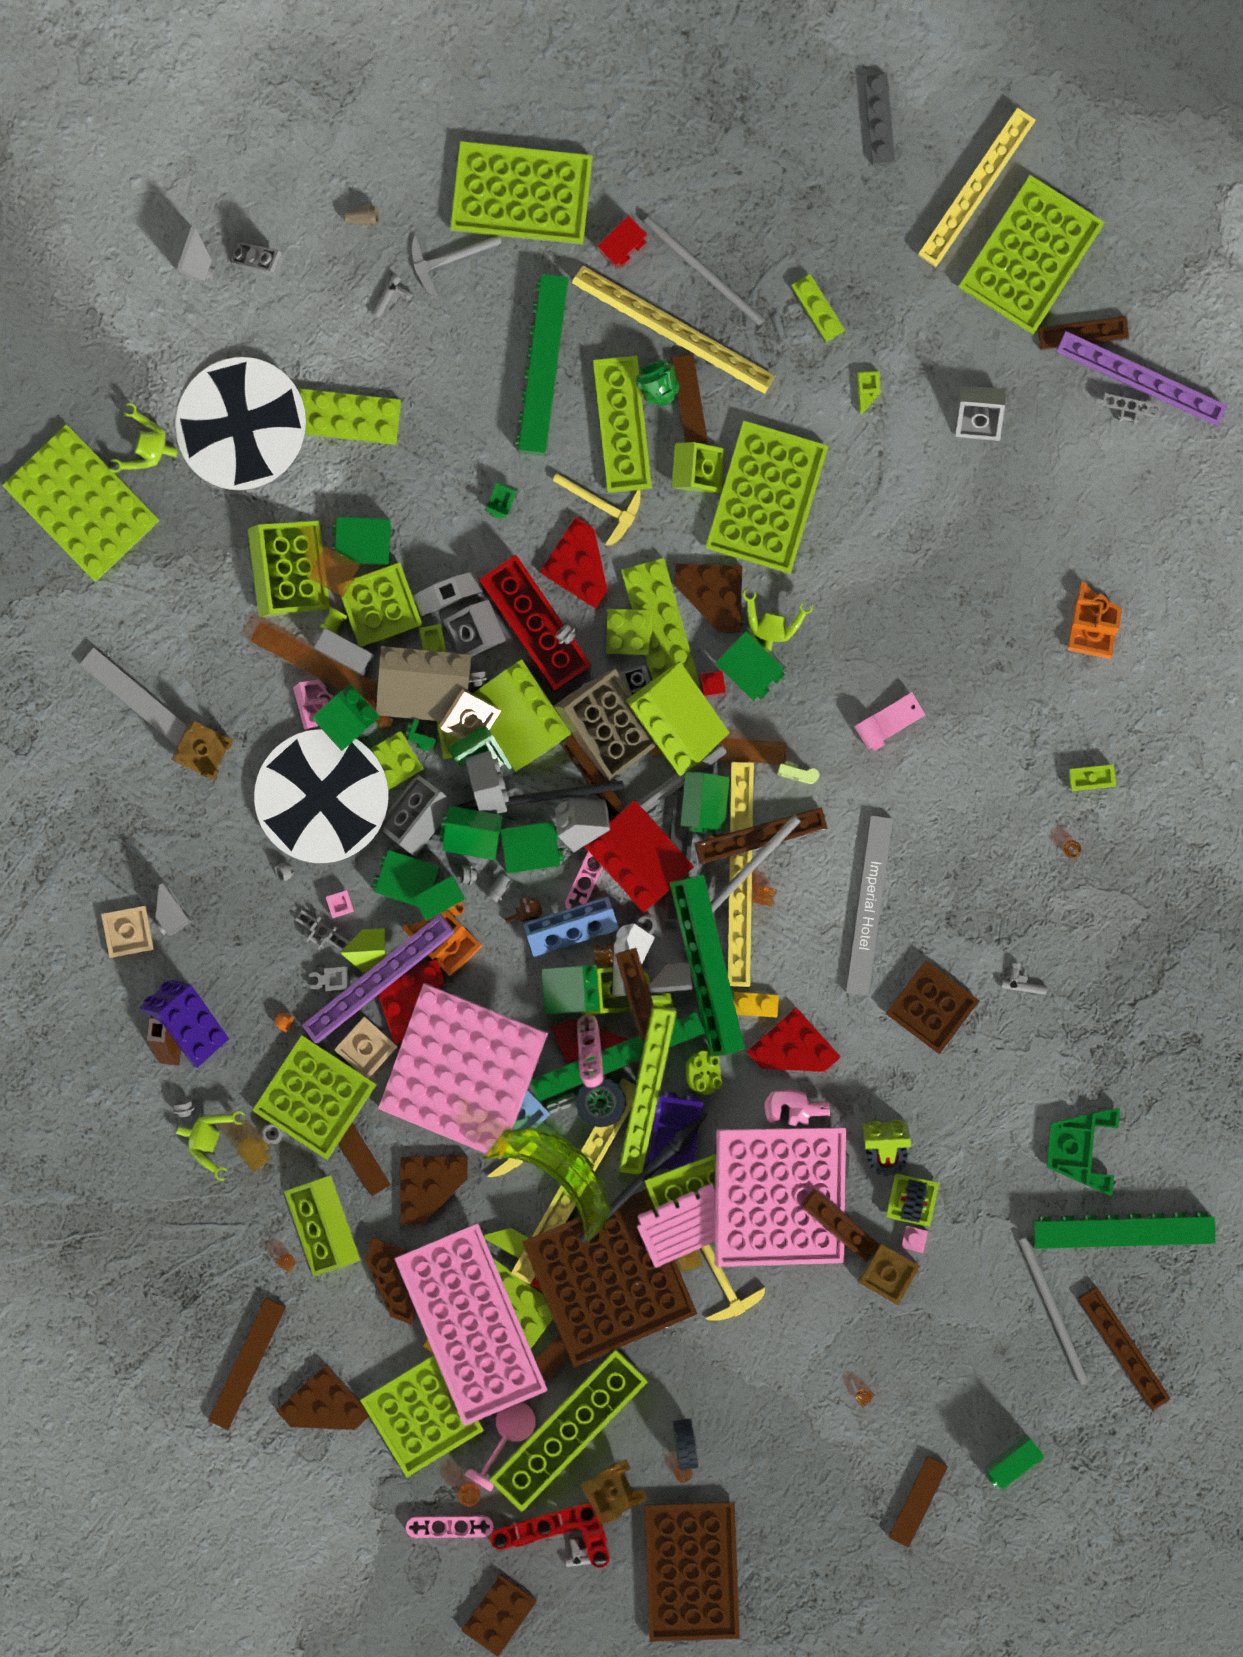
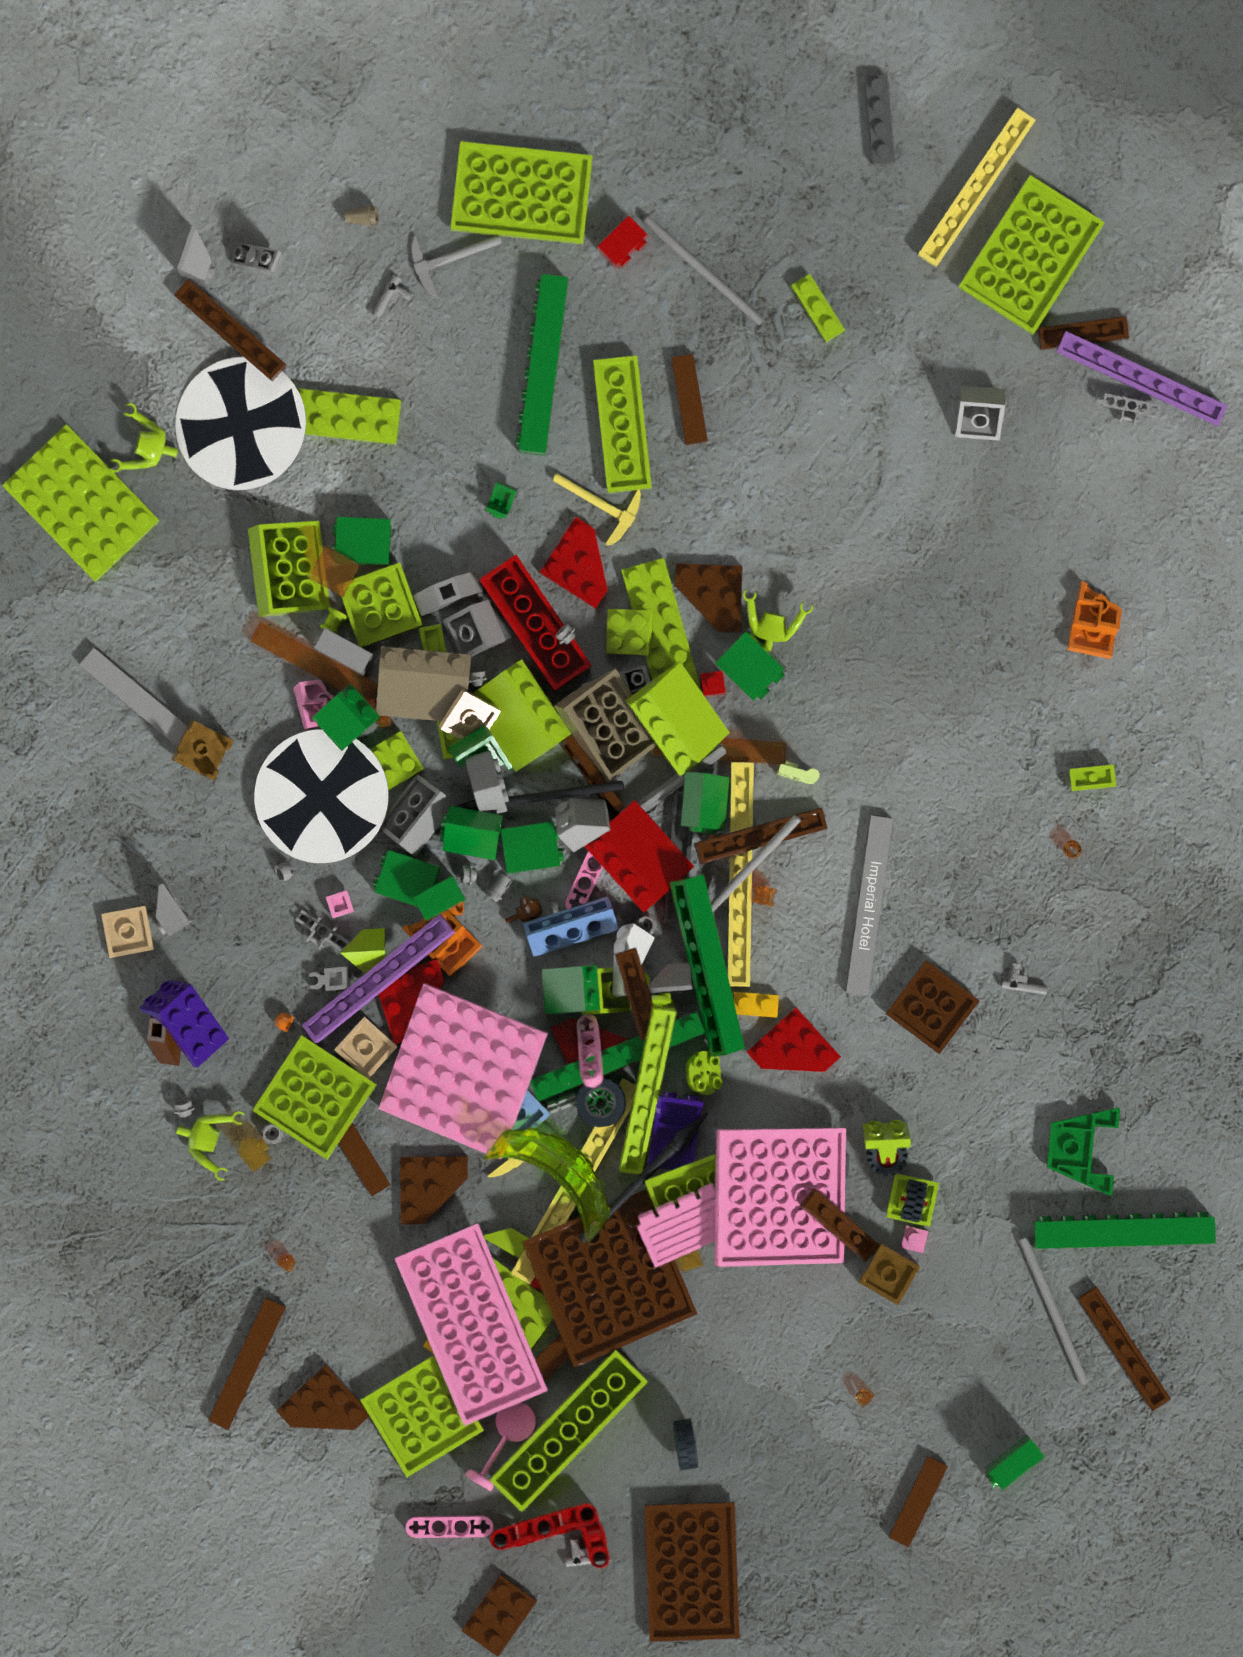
lime slope [284,1175,360,1276] -> none
reddish brown plate [365,1237,417,1325] -> none
green bracket [405,719,437,751] -> none
clear orange wheel [458,1482,481,1507] -> none
light yellow plate [572,266,775,394] -> none
pearl gold panel [580,1459,648,1525] -> none
clear orange wheel [594,944,613,967] -> none
green helmet [636,360,679,406] -> none
lime slope [672,442,725,493] -> none
clear orange hinge [674,1465,692,1483] -> none
light yellow piece [701,1244,765,1321] -> none
lime plate [705,420,829,574] -> none
bright pink piece [764,1090,830,1126] -> none
bright pink door [854,692,926,751] -> none
lime tile [857,370,881,414] -> none
none -> reddish brown plate [174,279,287,382]

